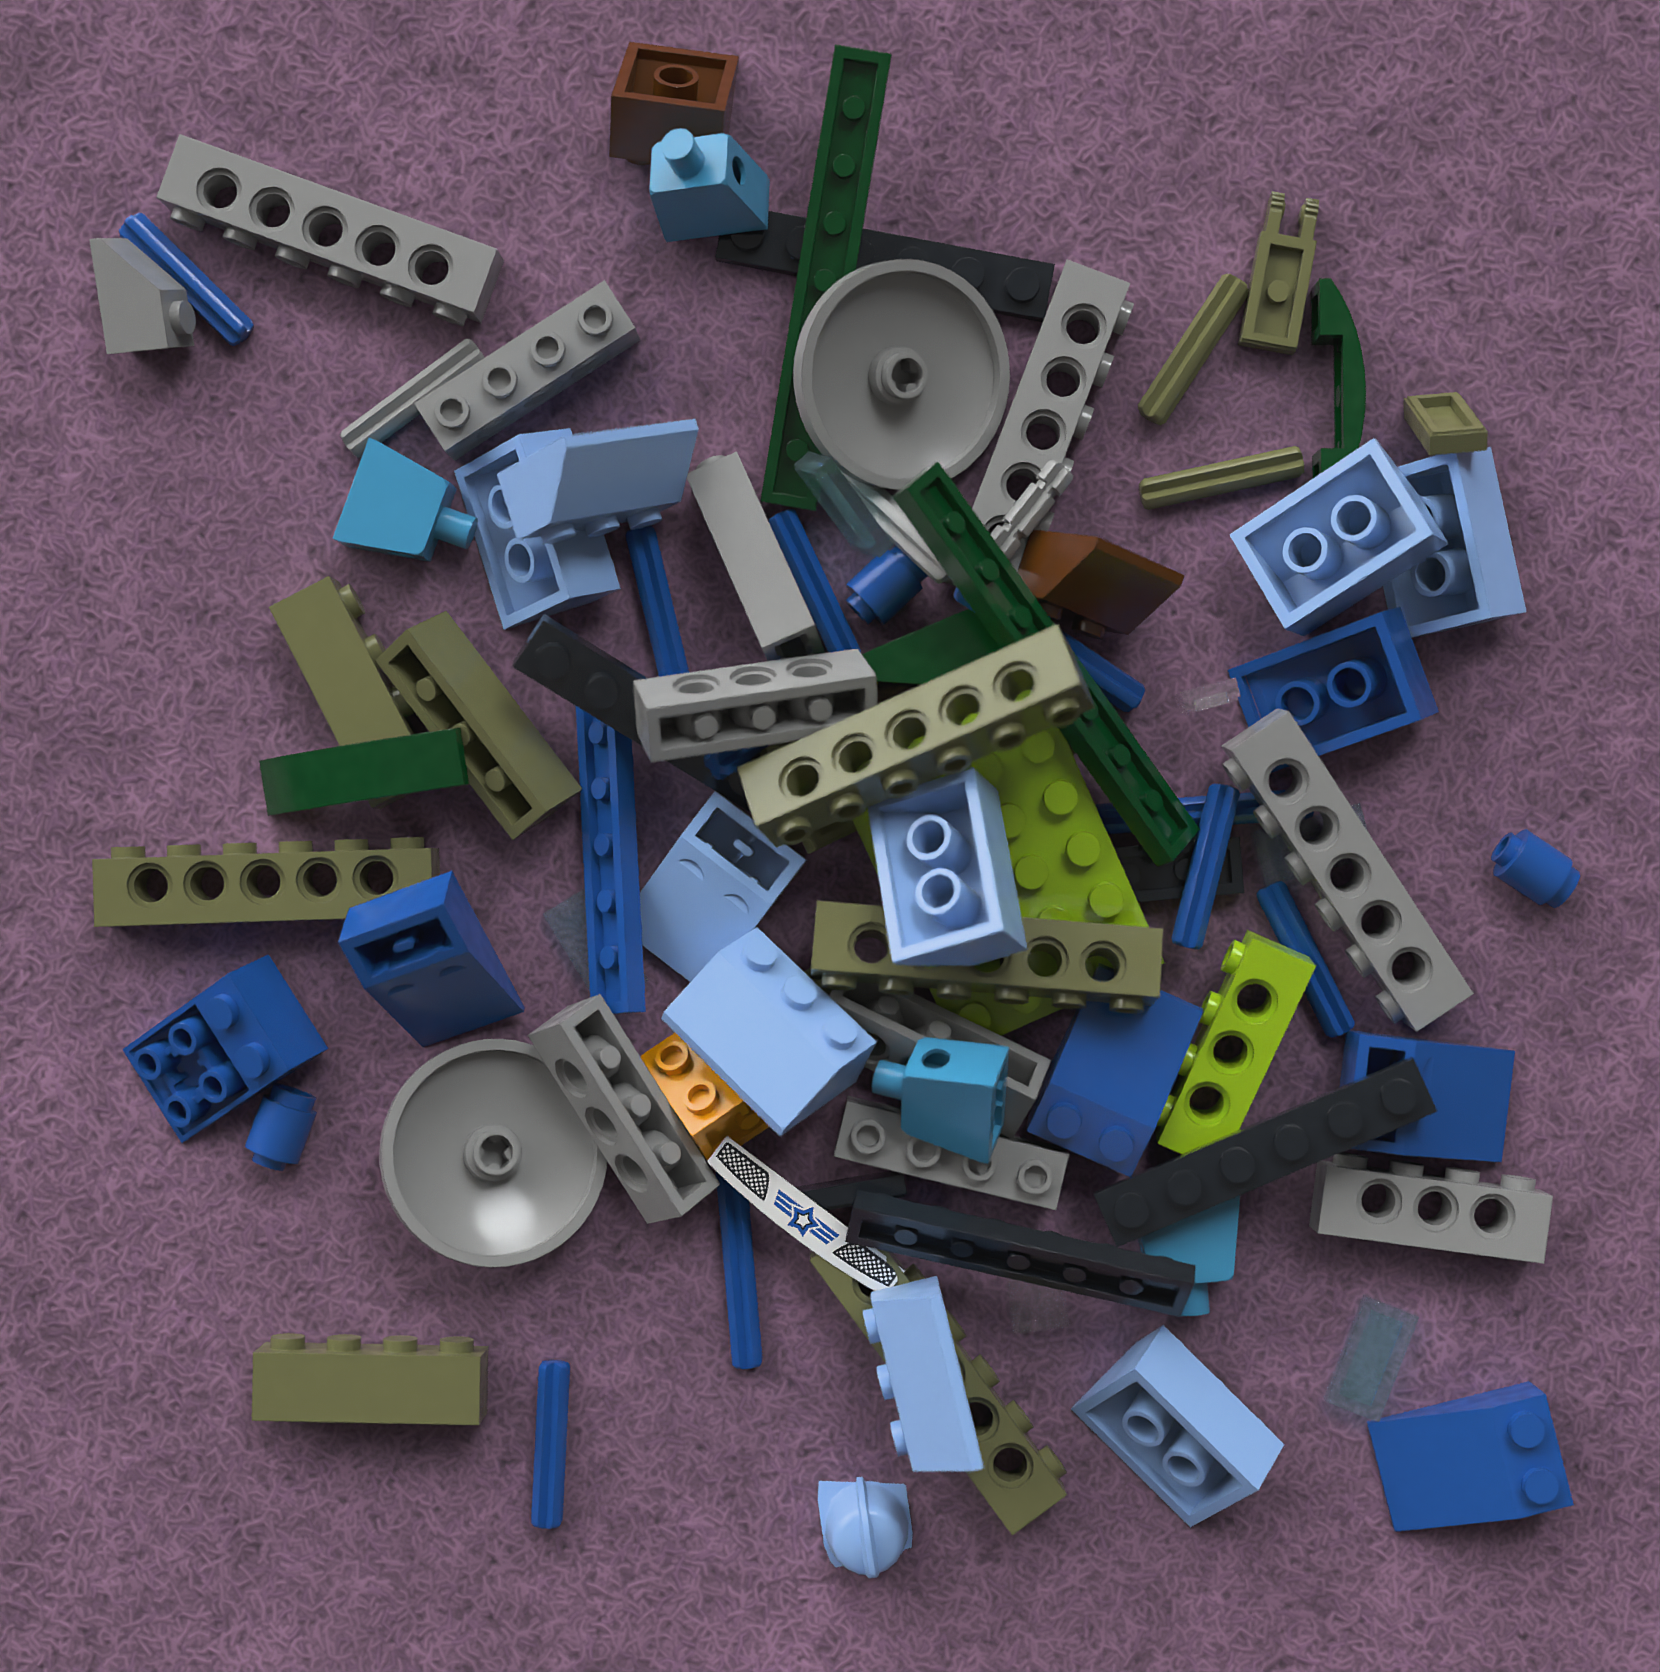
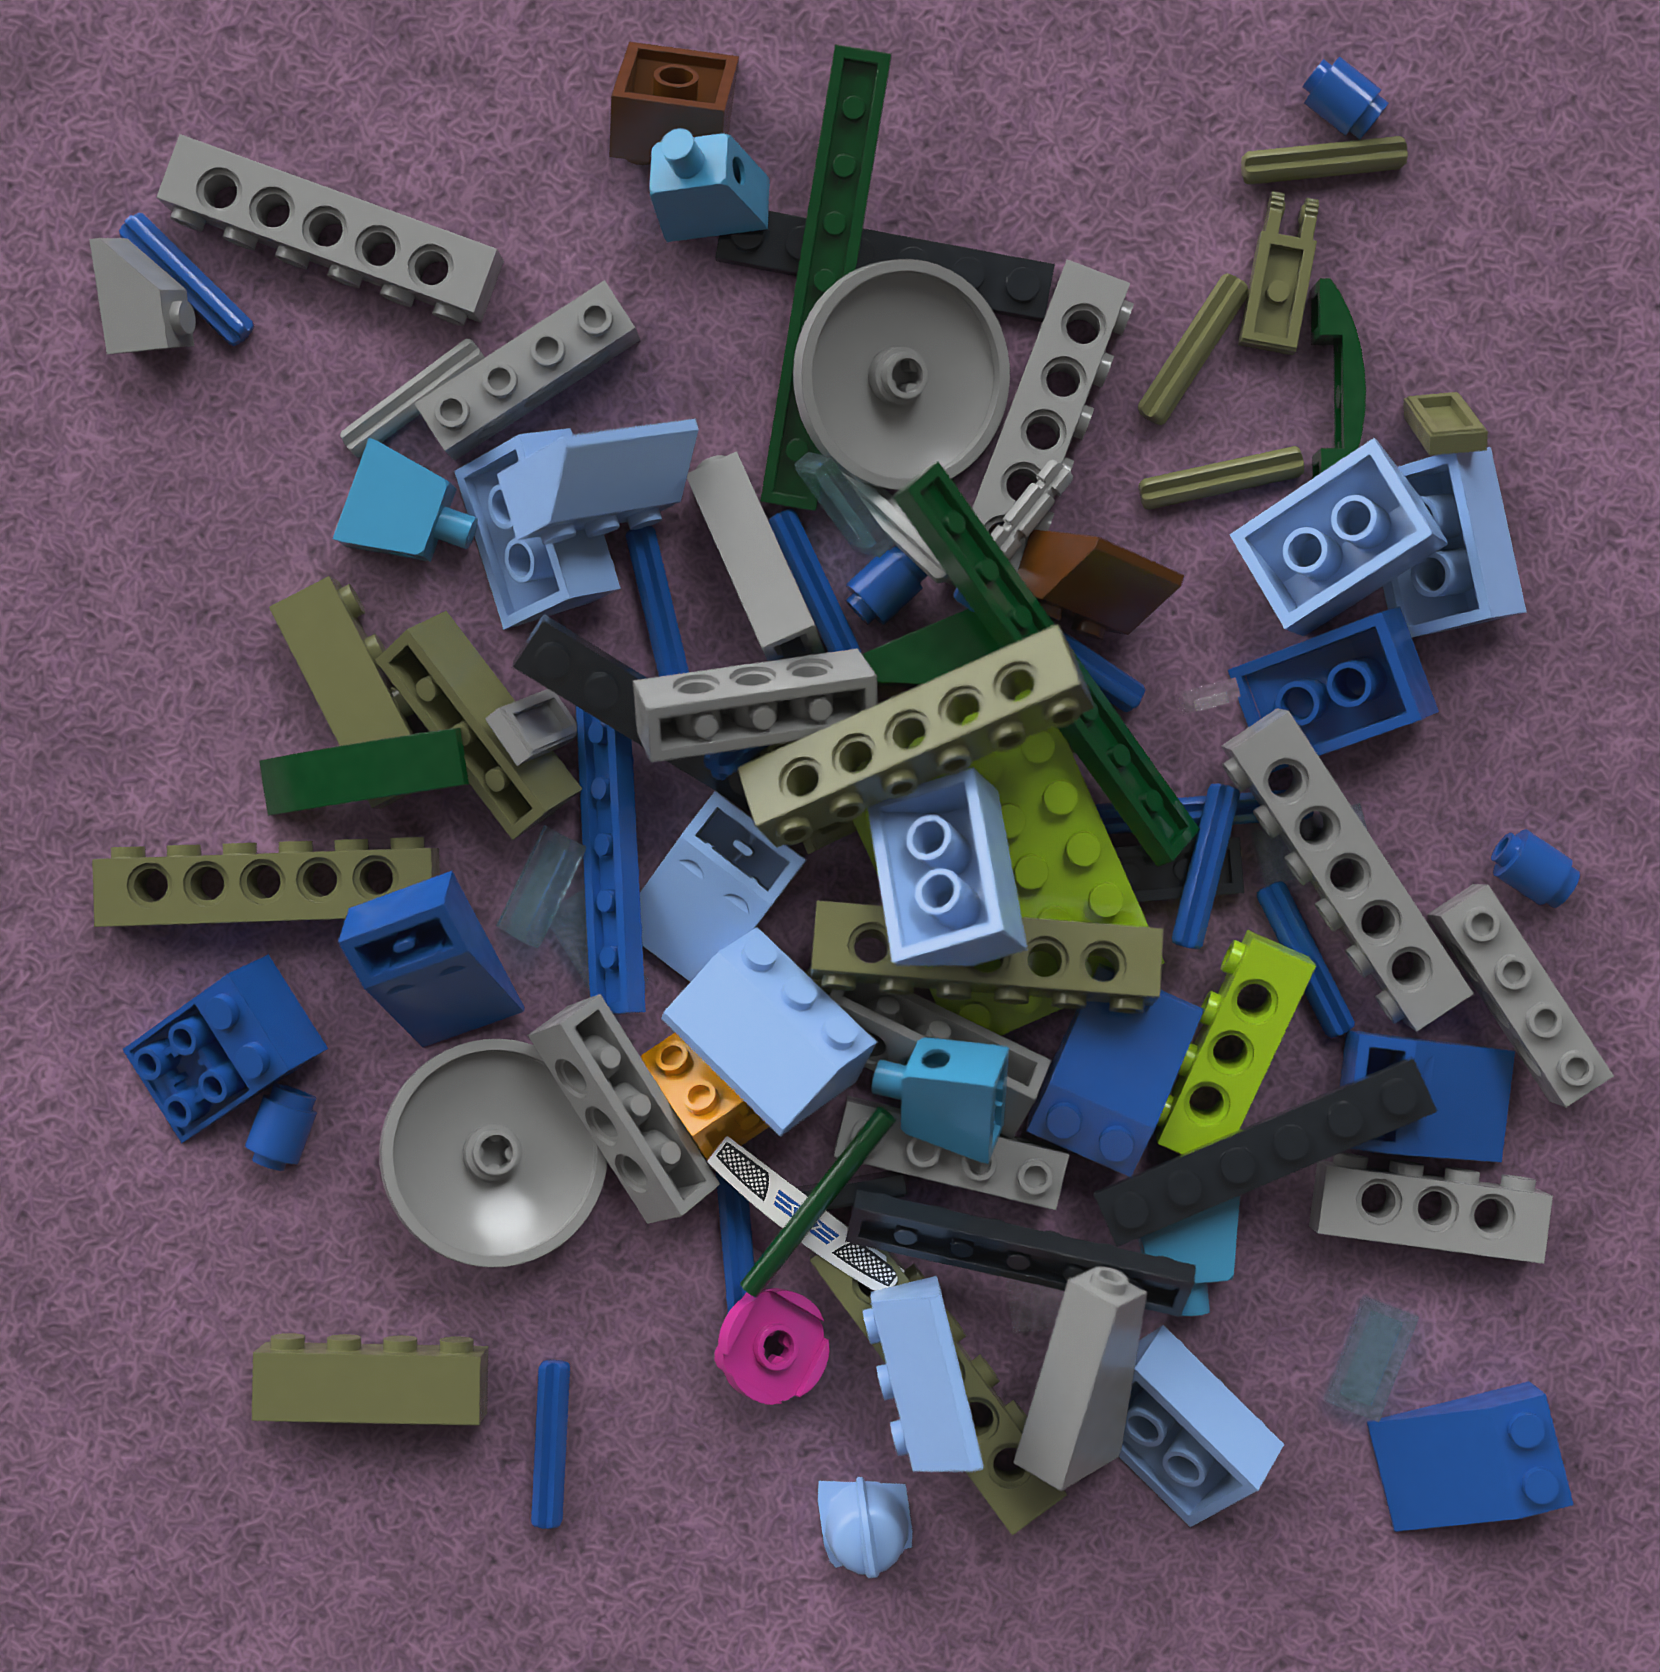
none -> light grey tile [485,689,577,766]
none -> clear light blue tile [496,825,586,948]
none -> dark pink plate [714,1288,830,1405]
none -> dark green bar [740,1107,896,1297]
none -> light grey slope [1014,1267,1147,1491]
none -> olive axle [1241,136,1408,185]
none -> blue brick [1302,57,1389,140]
none -> light grey brick [1427,884,1614,1107]

